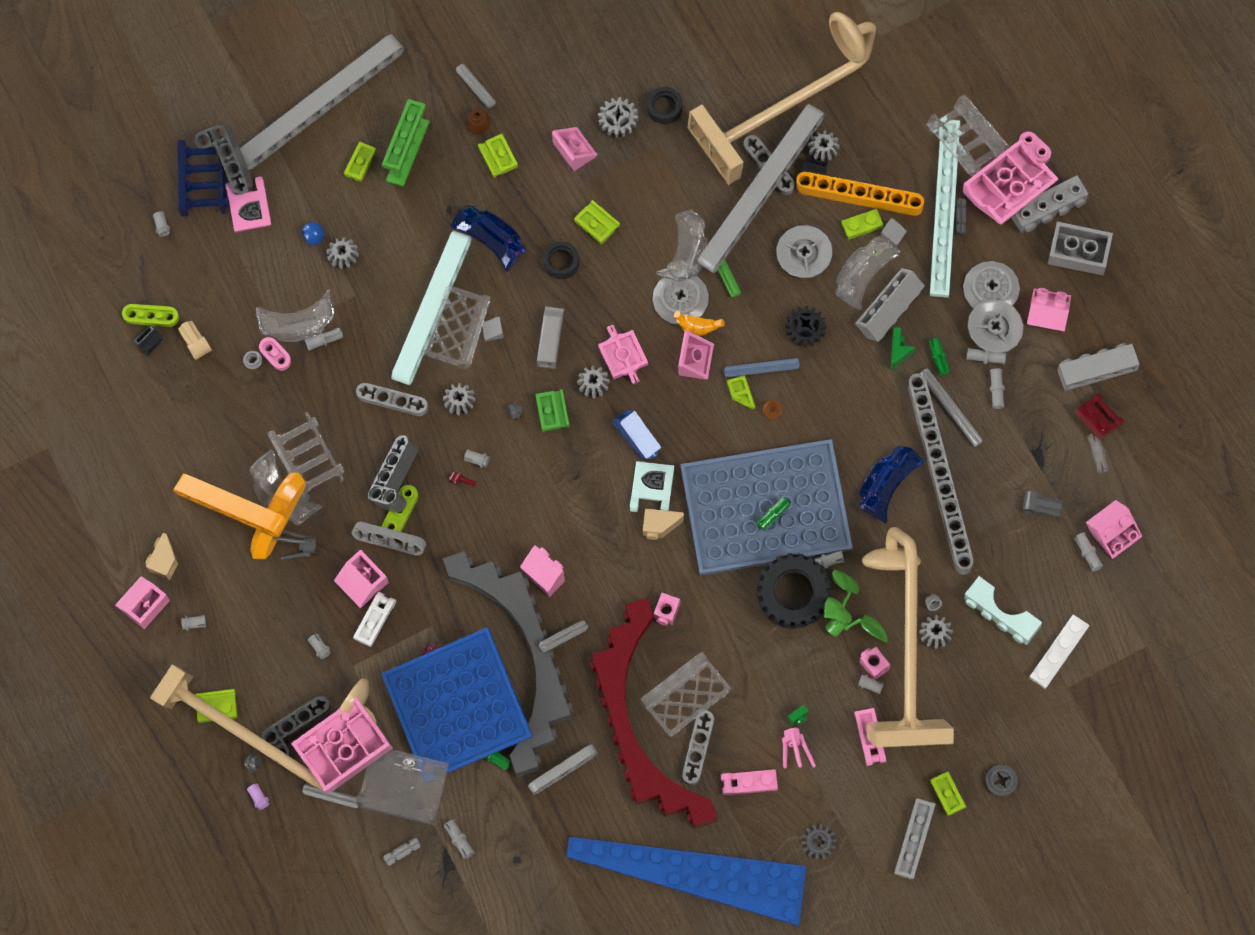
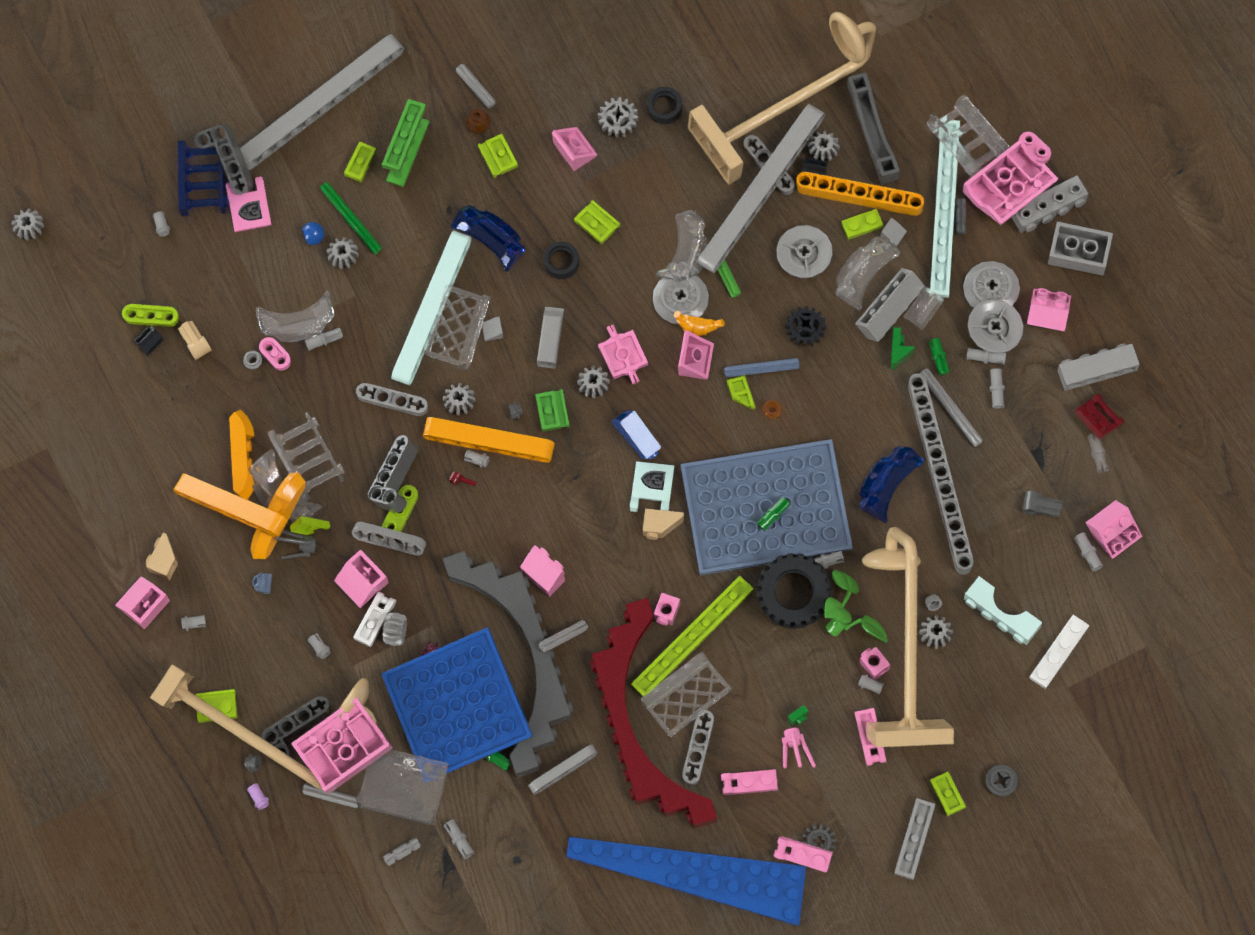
none -> light grey gear [12,208,44,241]
none -> light orange brick [229,410,256,500]
none -> sand blue plate [253,572,272,594]
none -> lime tile [290,516,330,535]
none -> green axle [320,182,382,255]
none -> light grey gear [382,612,407,646]
none -> light orange beam [422,417,555,463]
none -> lime plate [631,576,754,699]
none -> bright pink plate [774,836,833,873]
none -> dark grey arch [847,72,900,185]
none -> clear slope [904,286,944,330]

